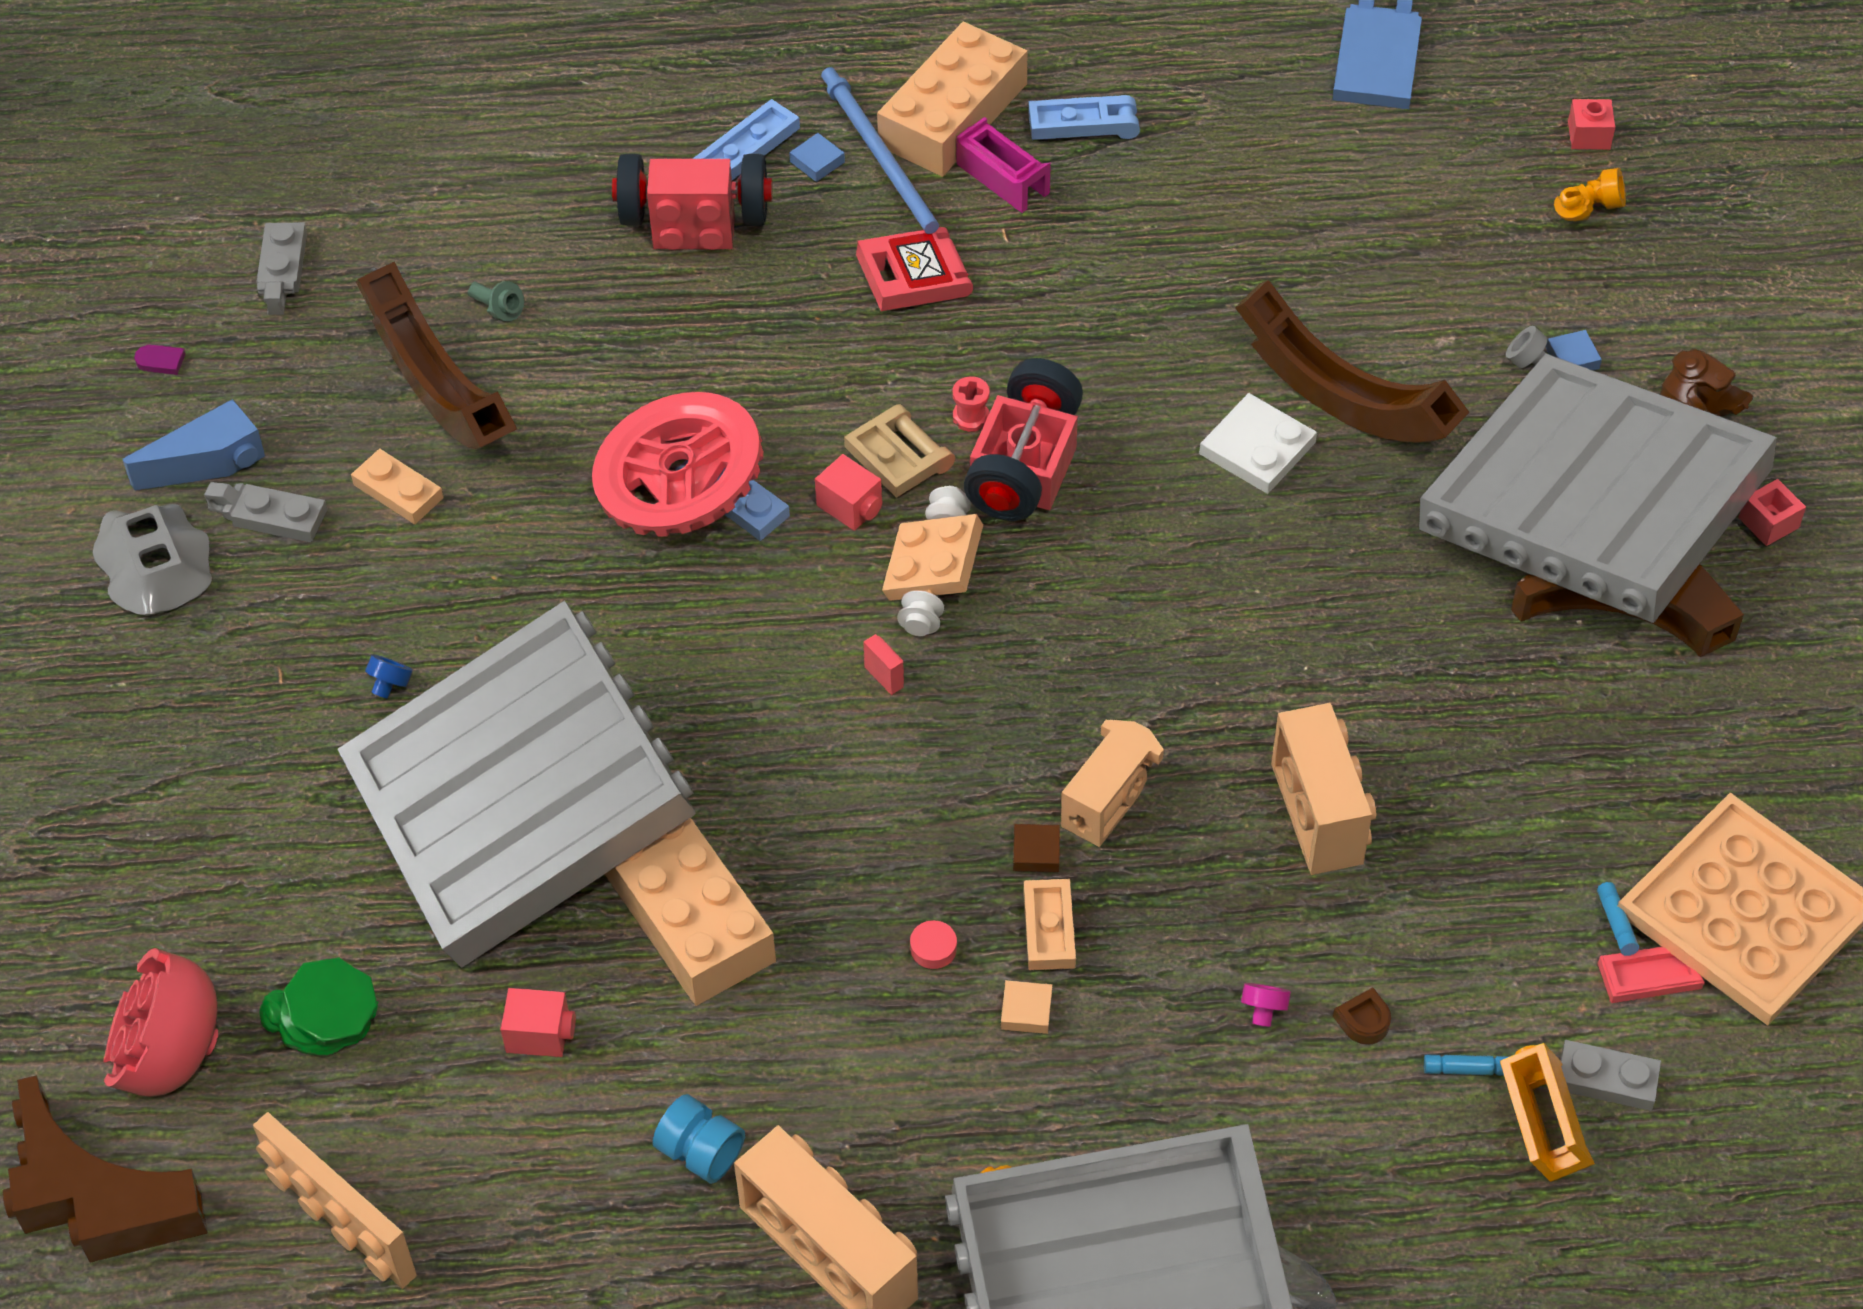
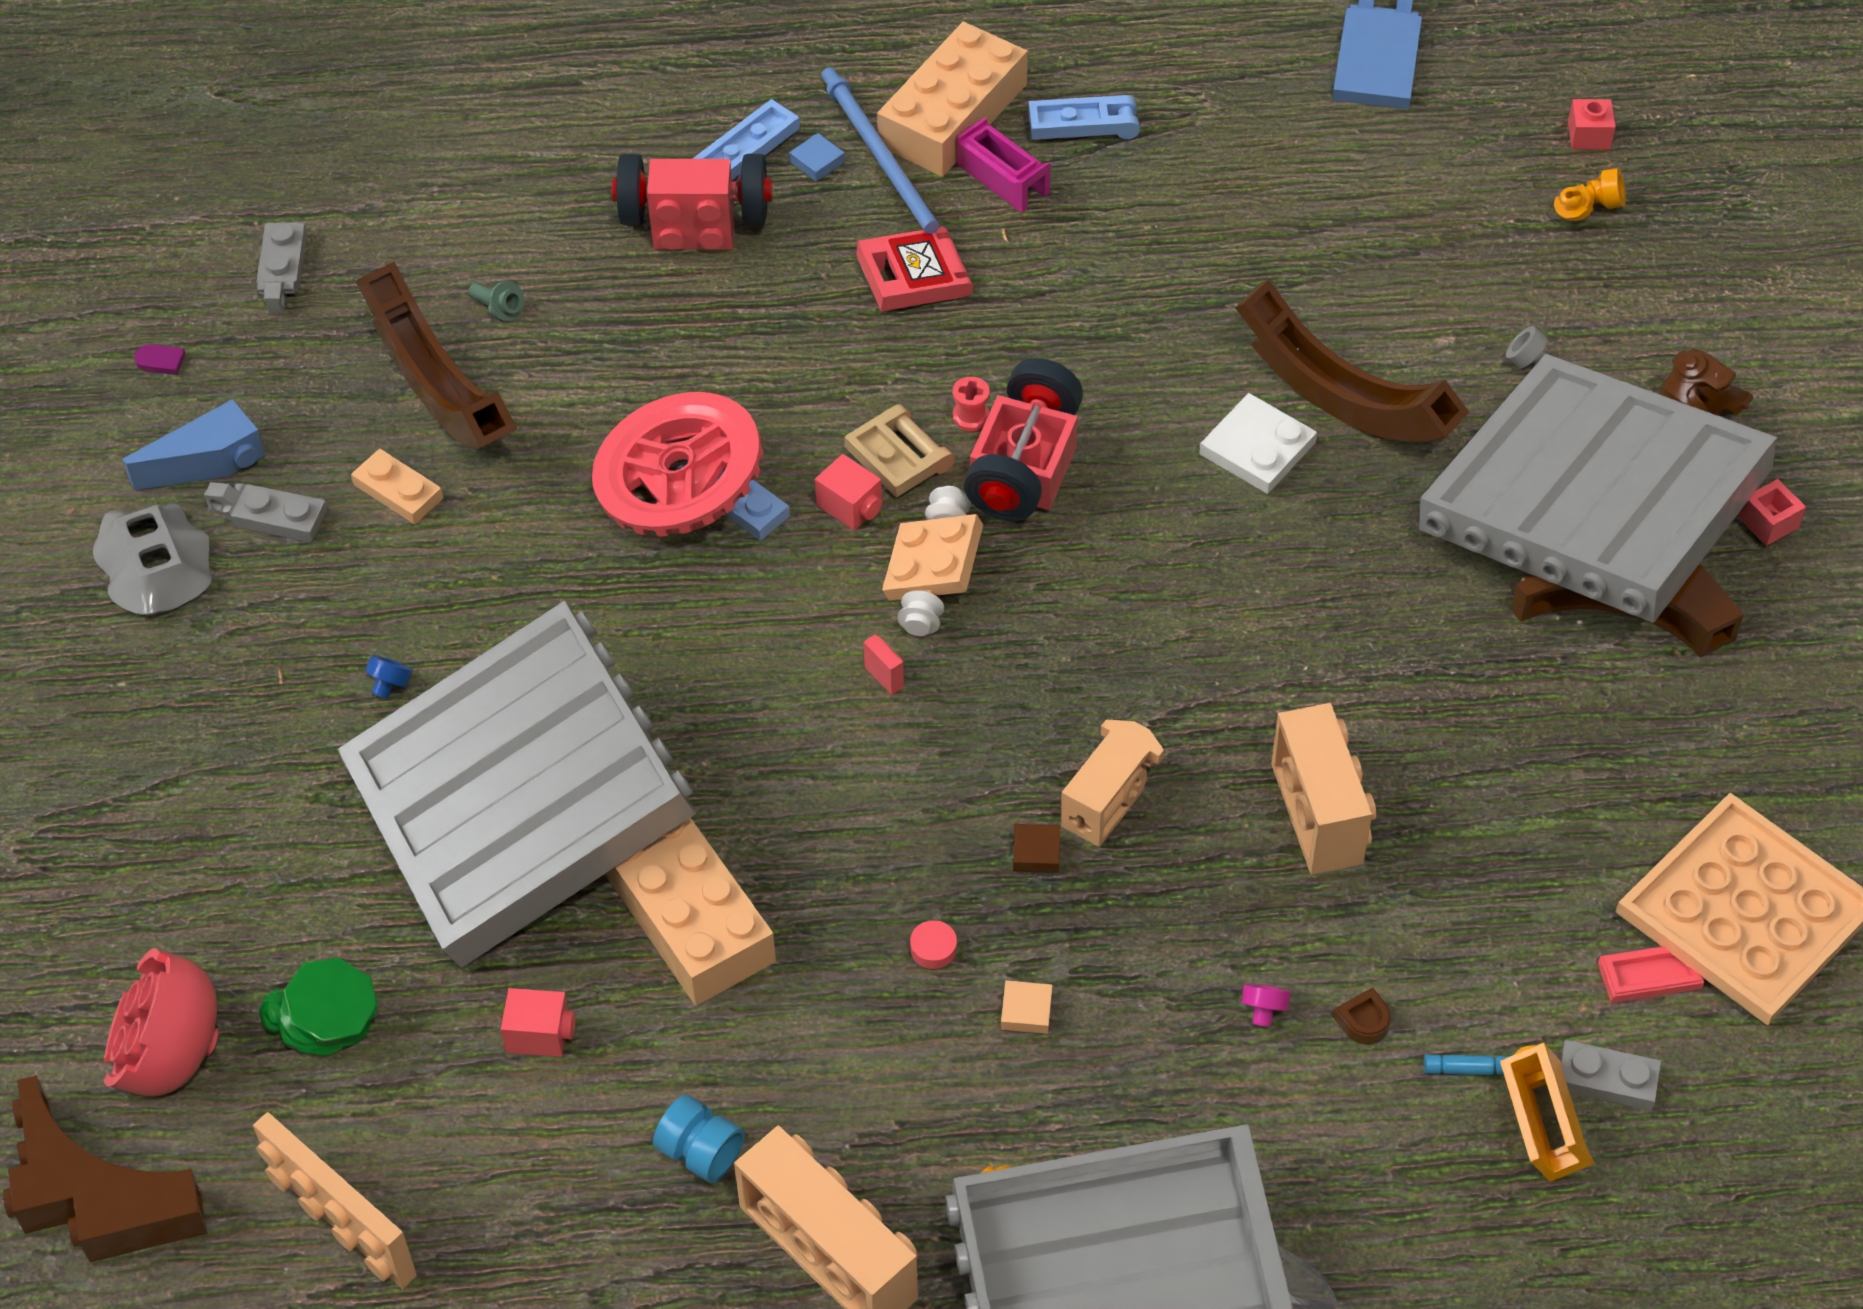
light nougat plate [1023,879,1076,970] -> none
medium blue tile [1546,330,1602,370] -> none
dark azure wheel [1597,882,1639,956] -> none

